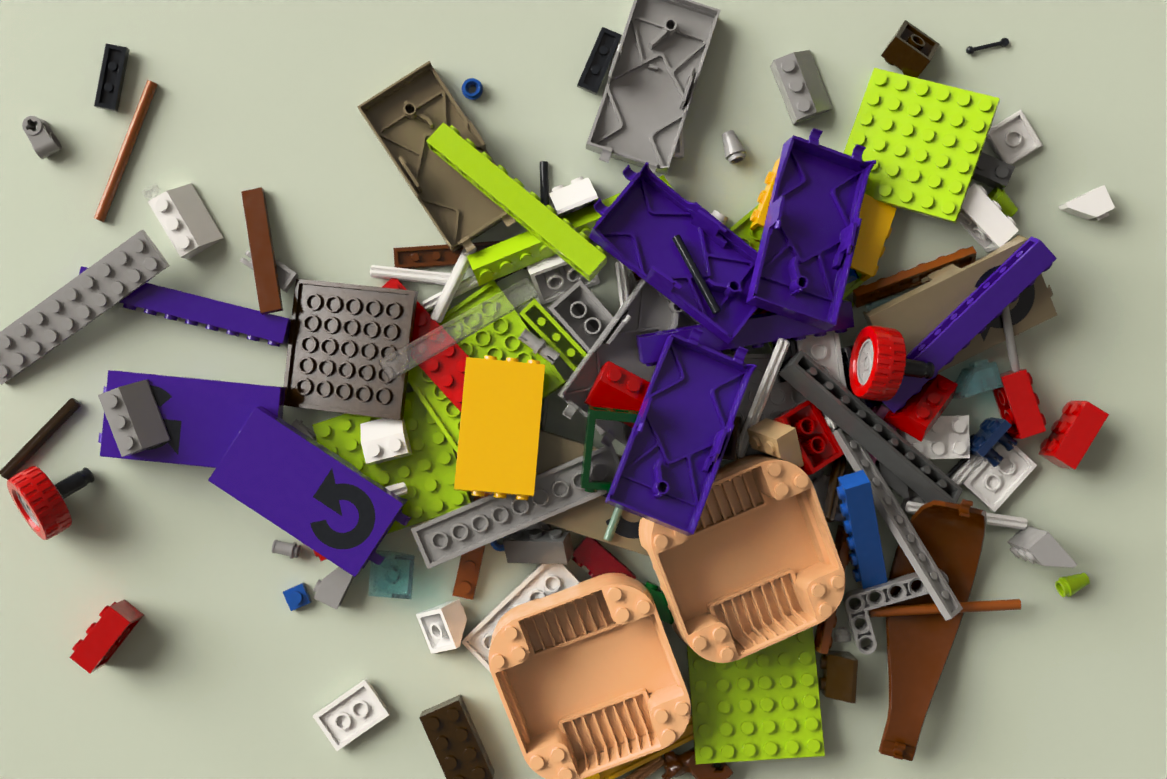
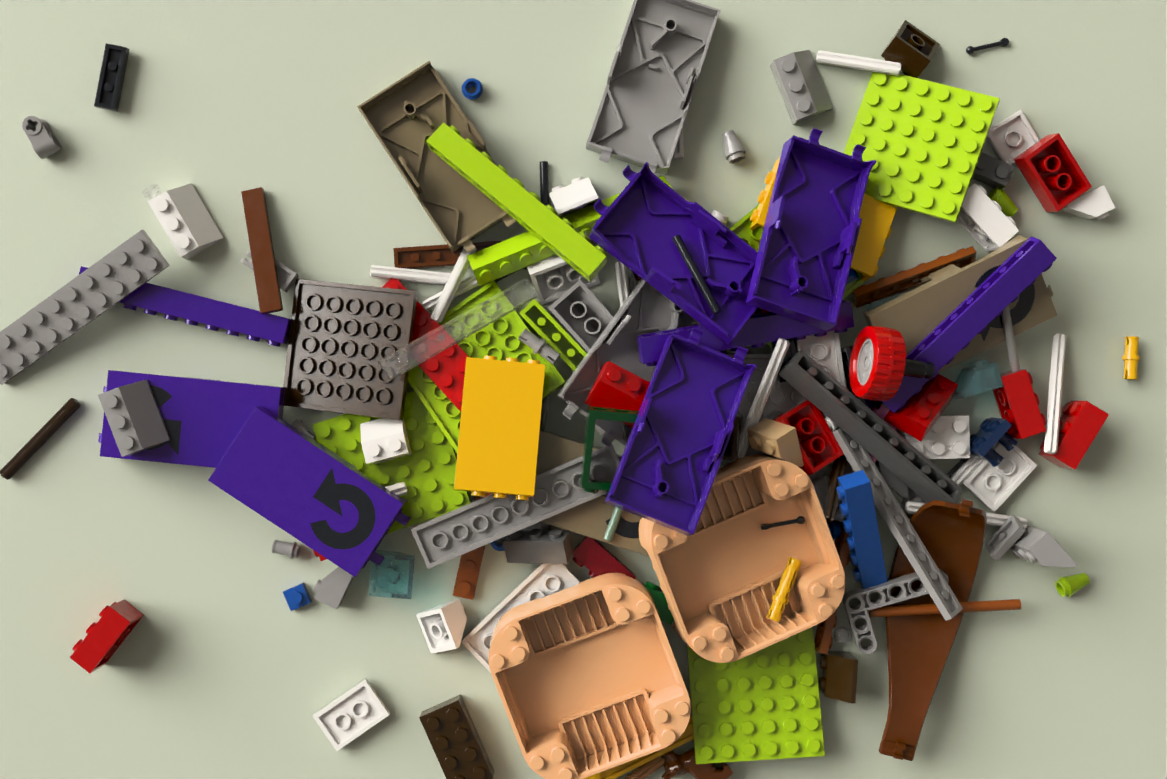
red wheel [7,466,95,540] -> none
dark orange piece [94,80,158,222] -> none
black plate [577,27,622,95] -> none
none -> black hinge [761,516,805,530]
none -> yellow pin [766,557,802,622]
none -> white axle [816,50,901,76]
none -> blue plate [826,521,841,540]
none -> light grey plate [985,515,1026,561]
none -> red brick [1013,133,1092,212]
none -> white axle [1044,333,1066,454]
none -> yellow pin [1122,336,1140,380]

